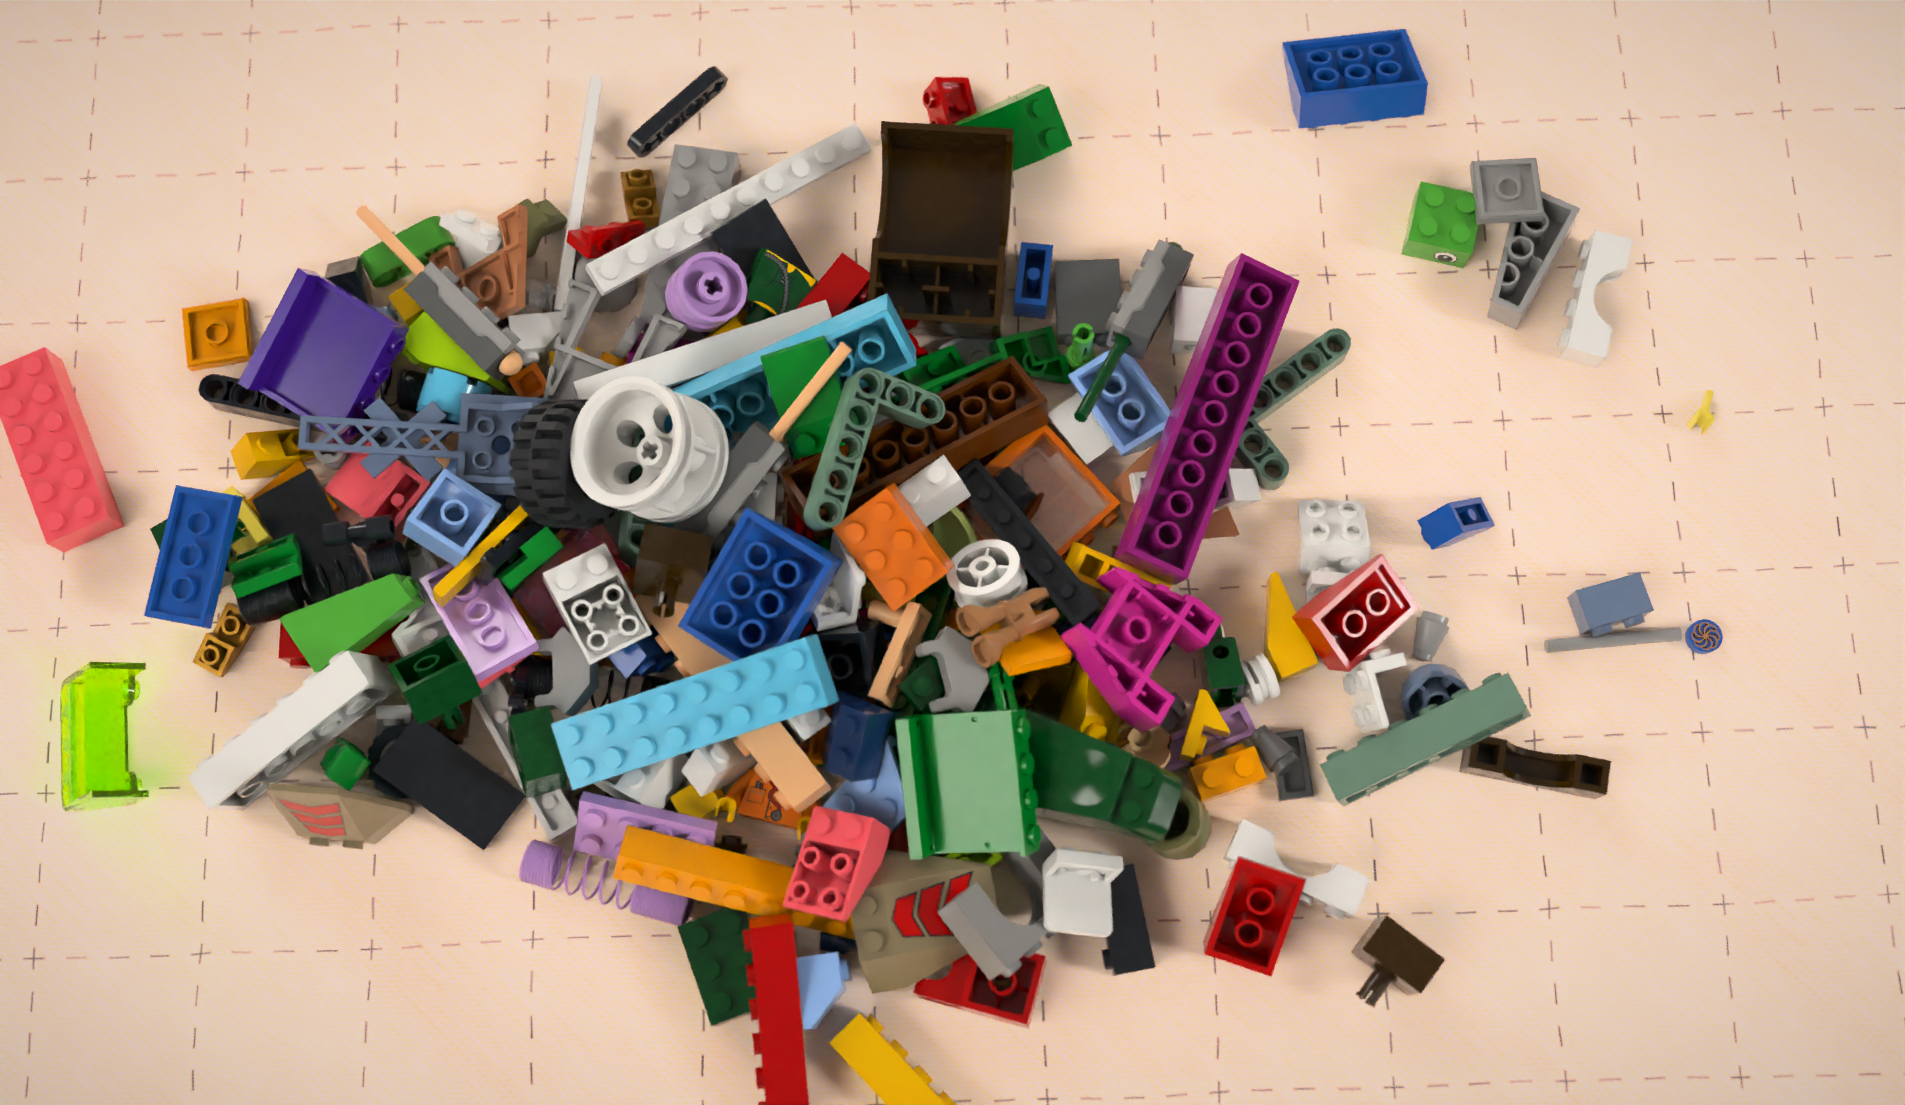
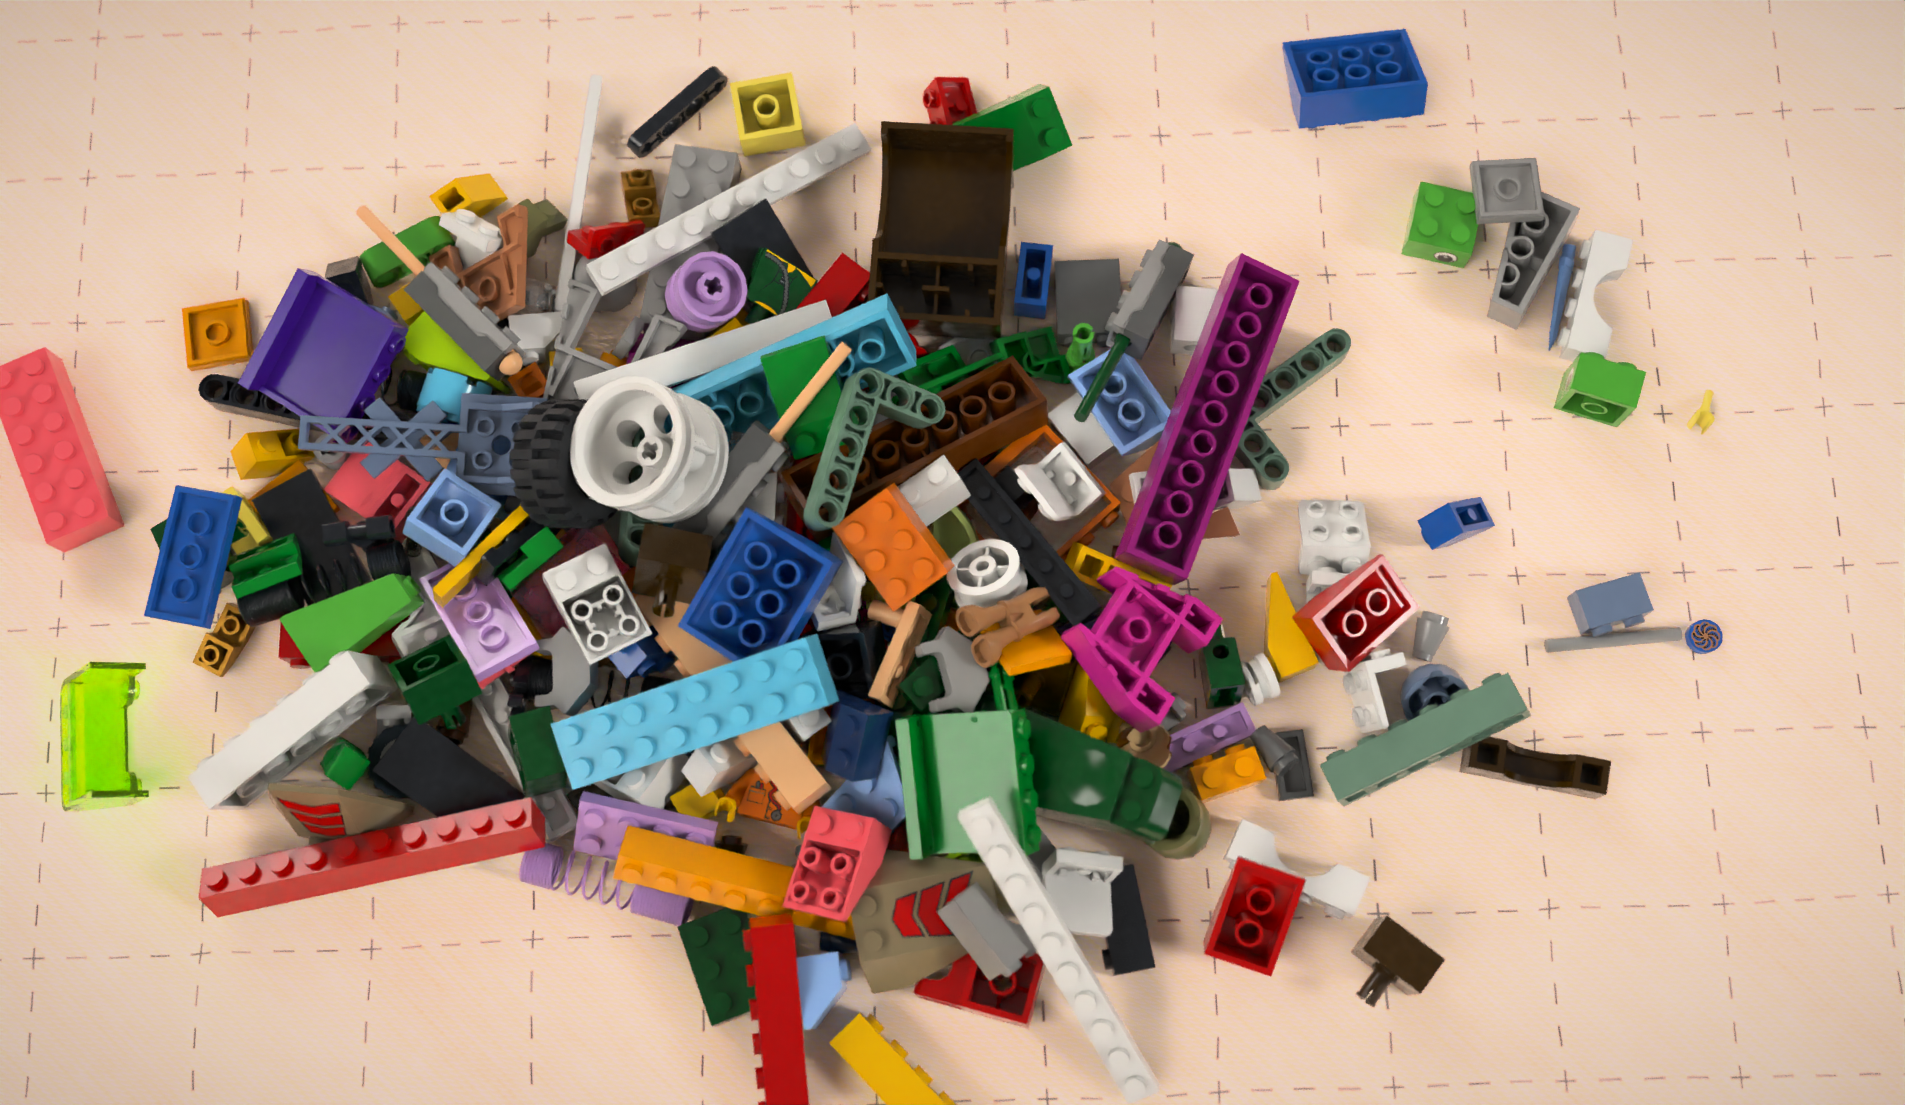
yellow slope [1179,689,1230,762] -> none
none -> brick [198,797,545,918]
none -> yellow slope [429,173,508,218]
none -> light yellow brick [730,72,806,157]
none -> white plate [957,796,1160,1105]
none -> white bracket [1015,442,1106,521]
none -> medium blue bar [1548,244,1576,353]
none -> bright green brick [1554,352,1646,428]

